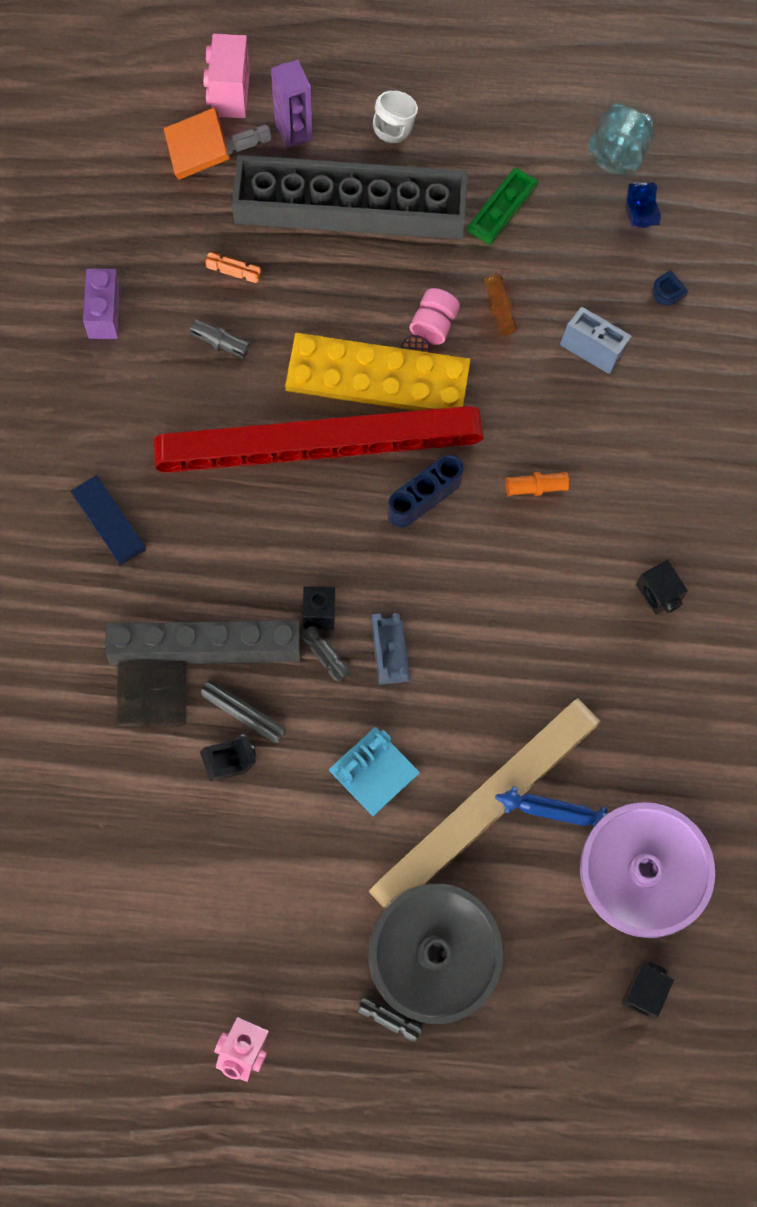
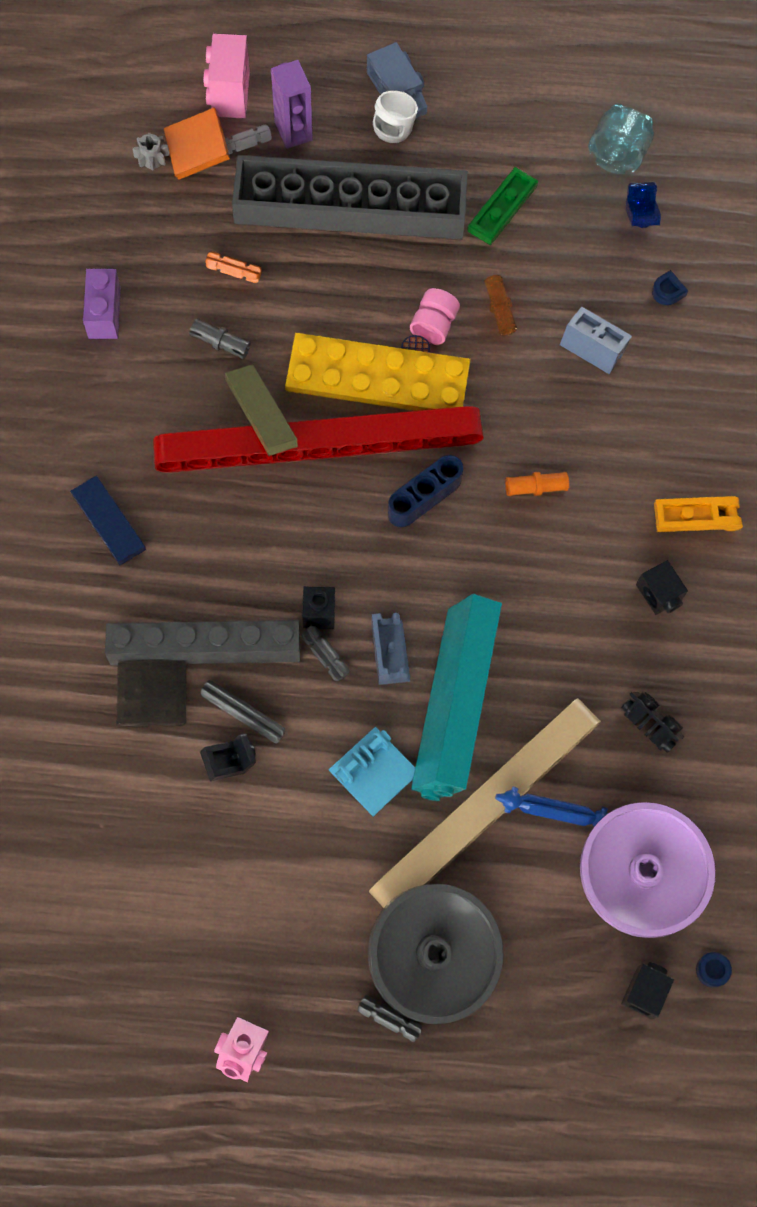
none -> light grey gear [133,133,169,170]
none -> olive tile [225,365,298,456]
none -> sand blue hinge [367,42,427,119]
none -> teal brick [411,594,502,801]
none -> black hinge [621,692,684,753]
none -> light orange plate [654,496,743,532]
none -> dark blue tile [696,952,732,988]

